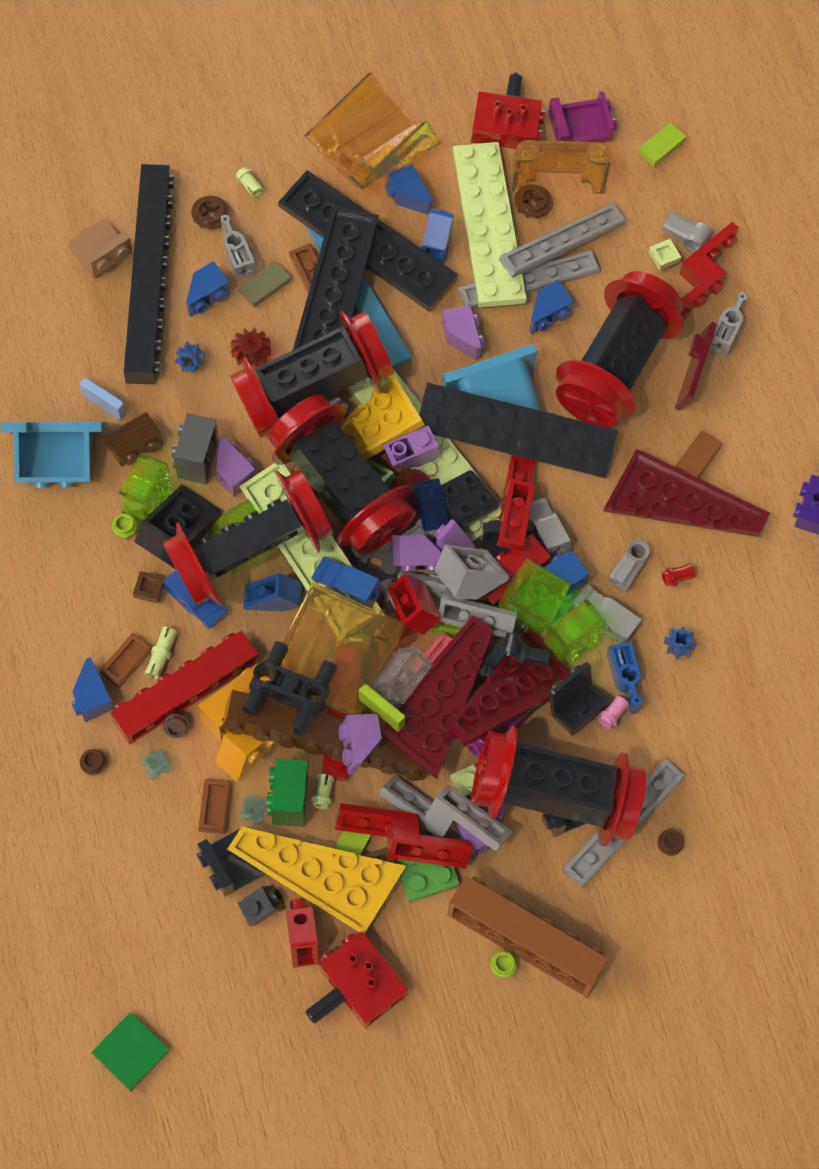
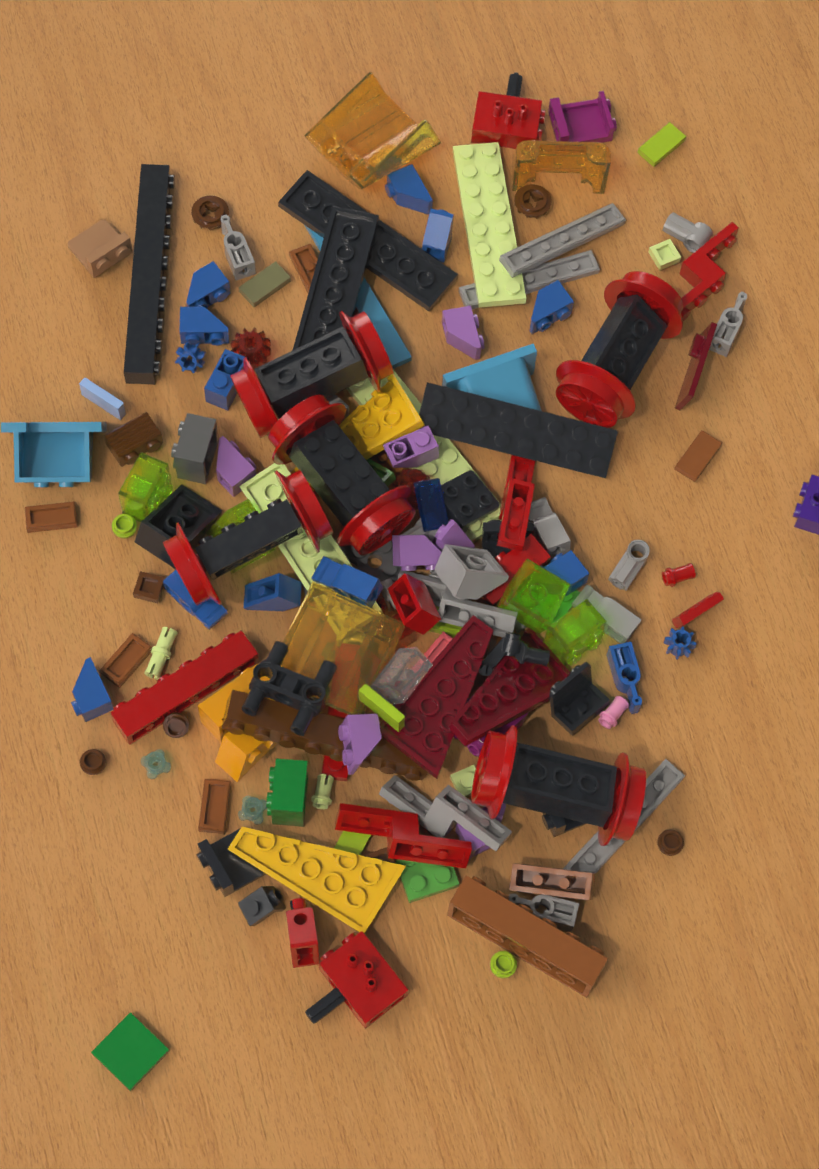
yellowish green pin [236,167,264,198] -> none
dark red wing [603,449,770,537] -> none
none -> dark orange tile [25,501,78,533]
none -> blue slope [180,306,229,345]
none -> blue slope [204,349,247,411]
none -> light grey piece [509,894,579,932]
none -> dark orange brick [510,863,596,900]
none -> red tile [672,591,724,628]

